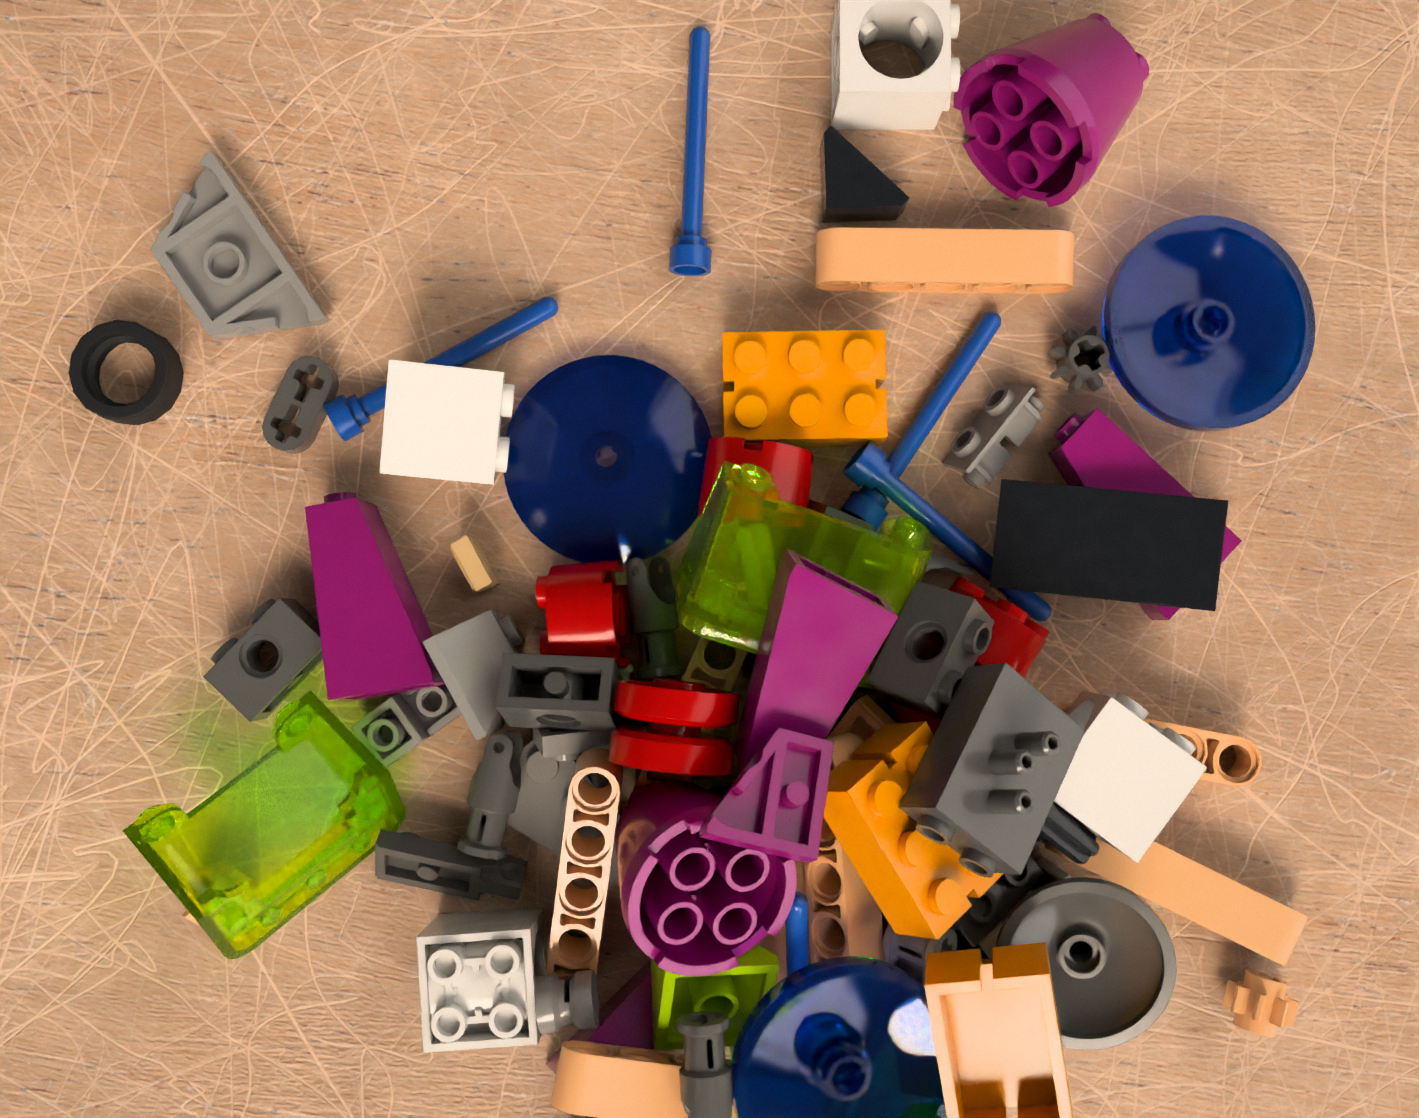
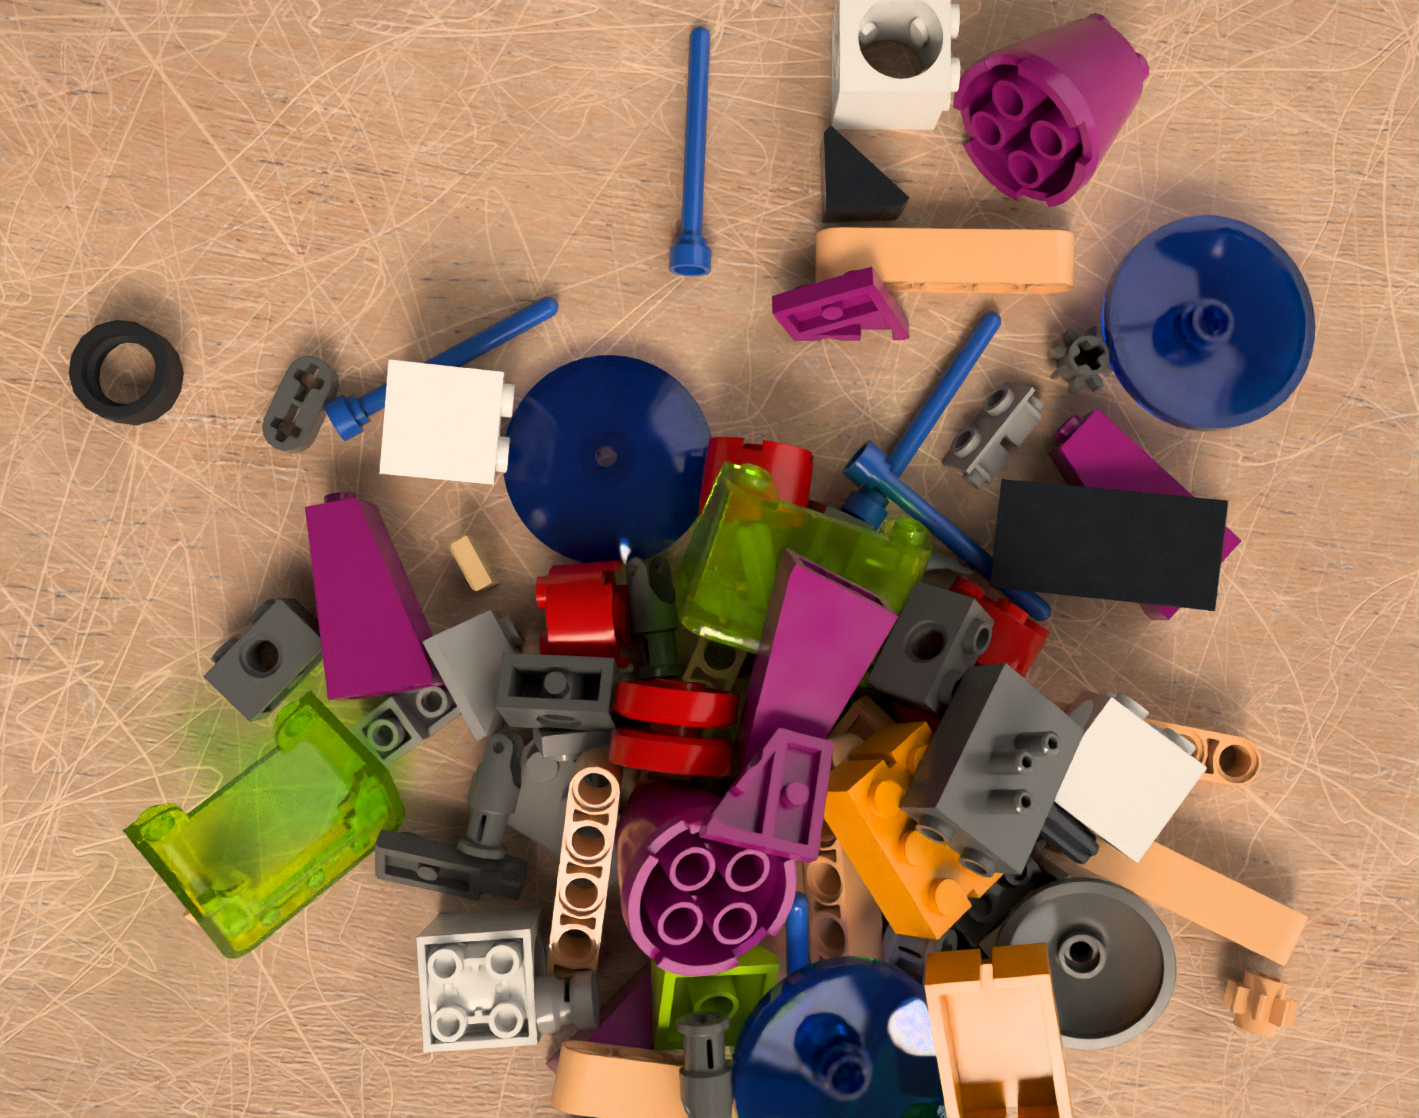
light grey wing [150,150,330,340] -> none
light orange piece [722,329,888,447] -> none
none -> magenta wing [772,266,910,341]

